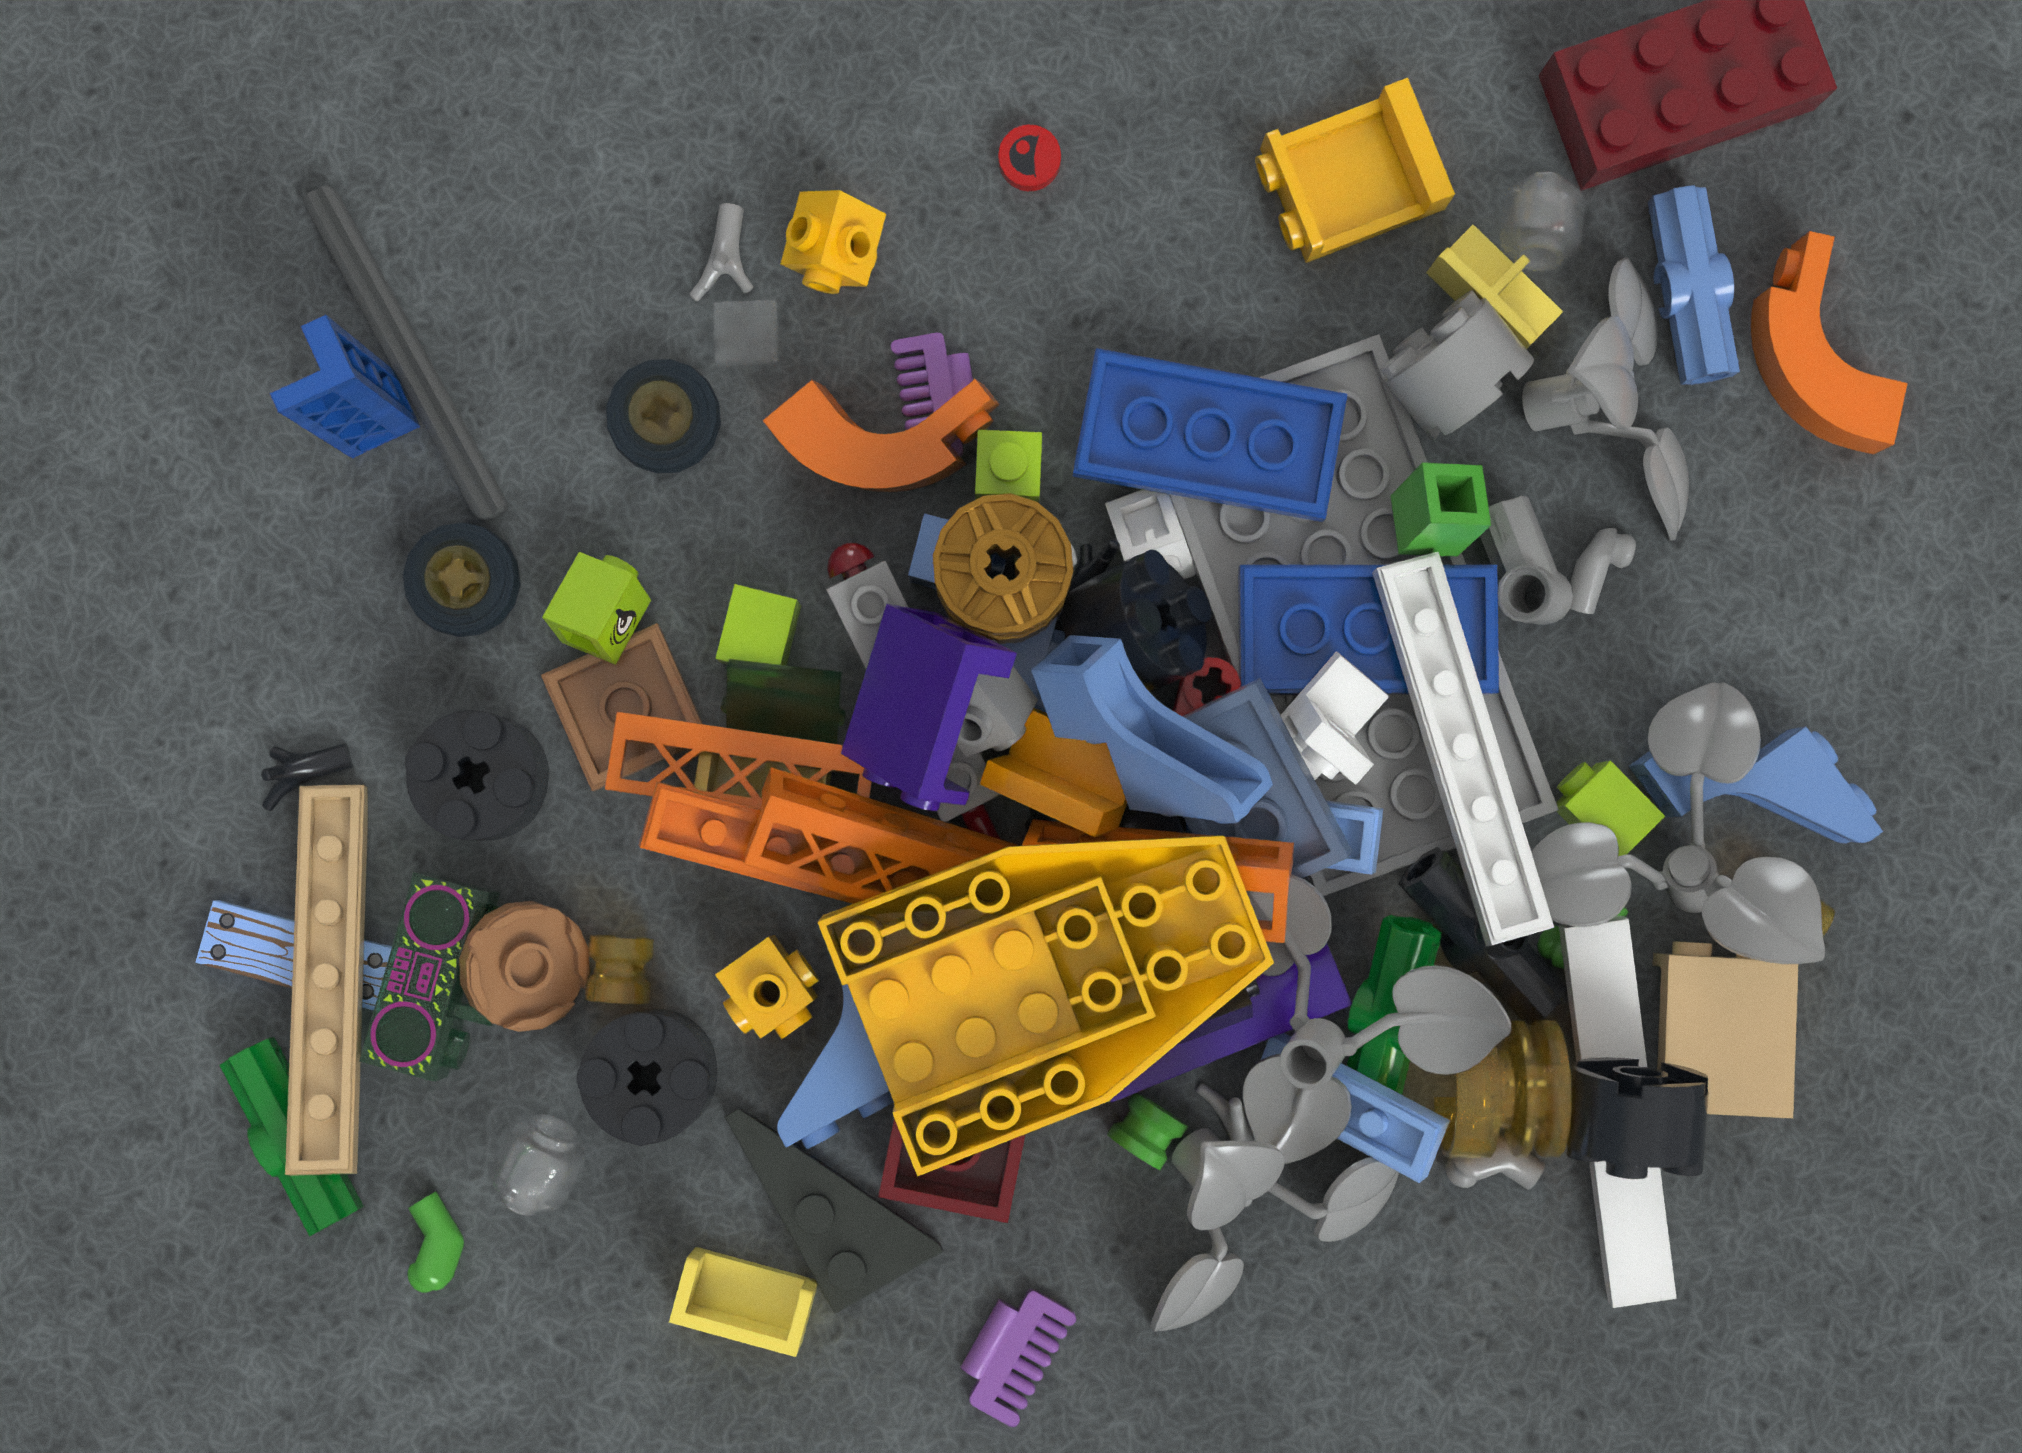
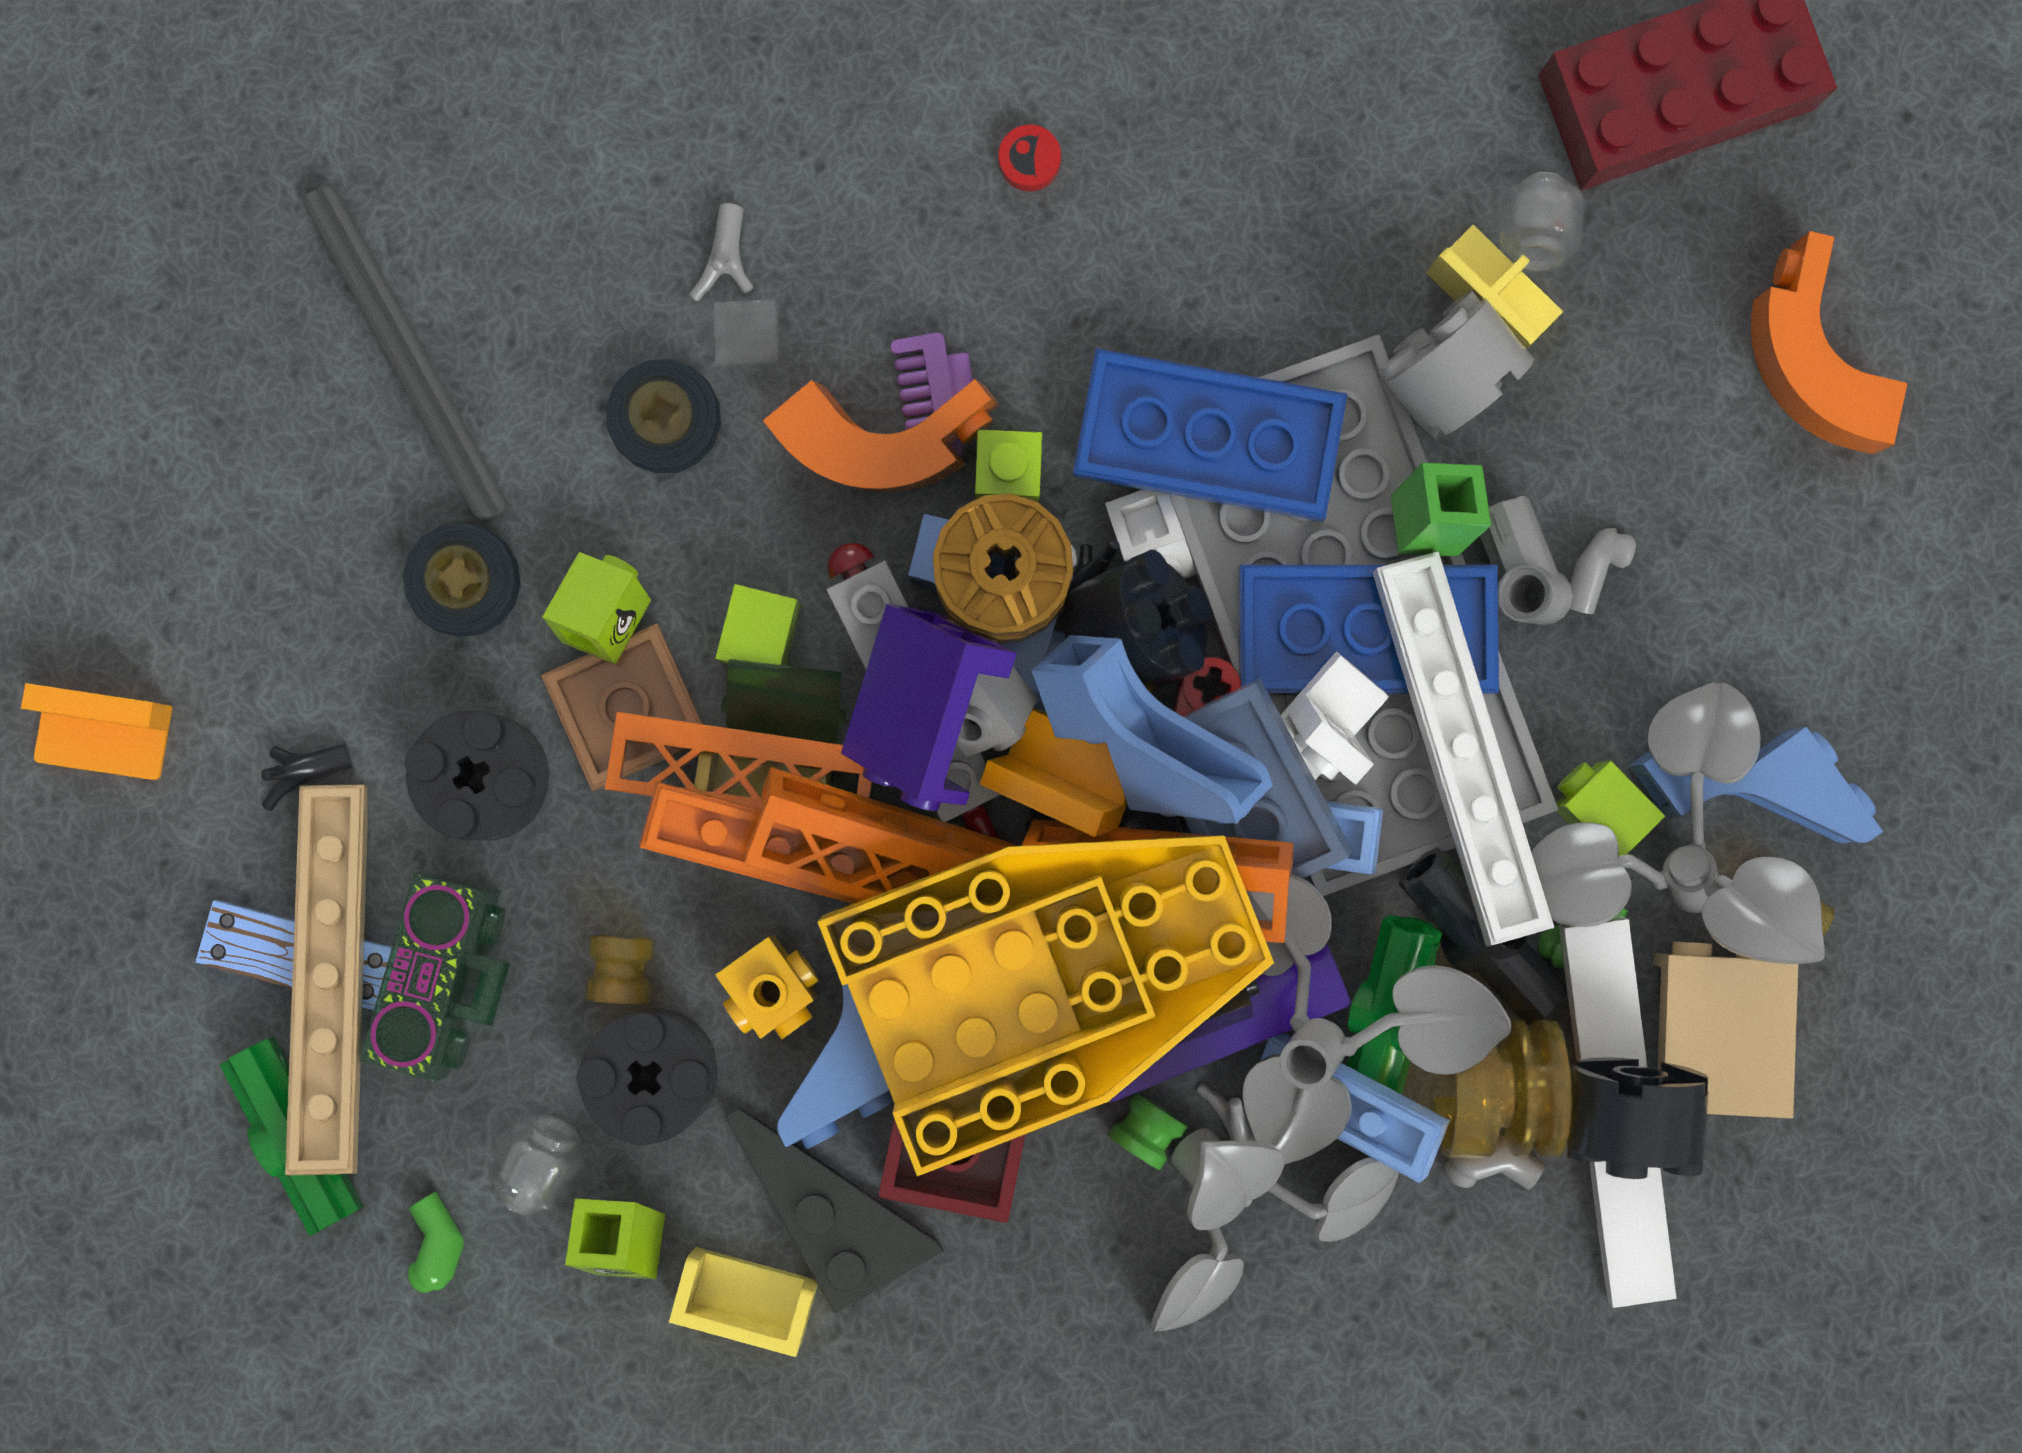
blue fence [270,315,421,458] -> none
medium nougat tile [459,901,590,1032] -> none
yellow brick [780,190,886,294] -> none
medium lavender piece [961,1289,1076,1427] -> none
yellow panel [1255,78,1455,263] -> none
light grey plant [1522,257,1689,541] -> none
medium blue piece [1648,185,1740,385] -> none
none -> light orange panel [21,683,173,780]
none -> lime brick [565,1199,665,1279]

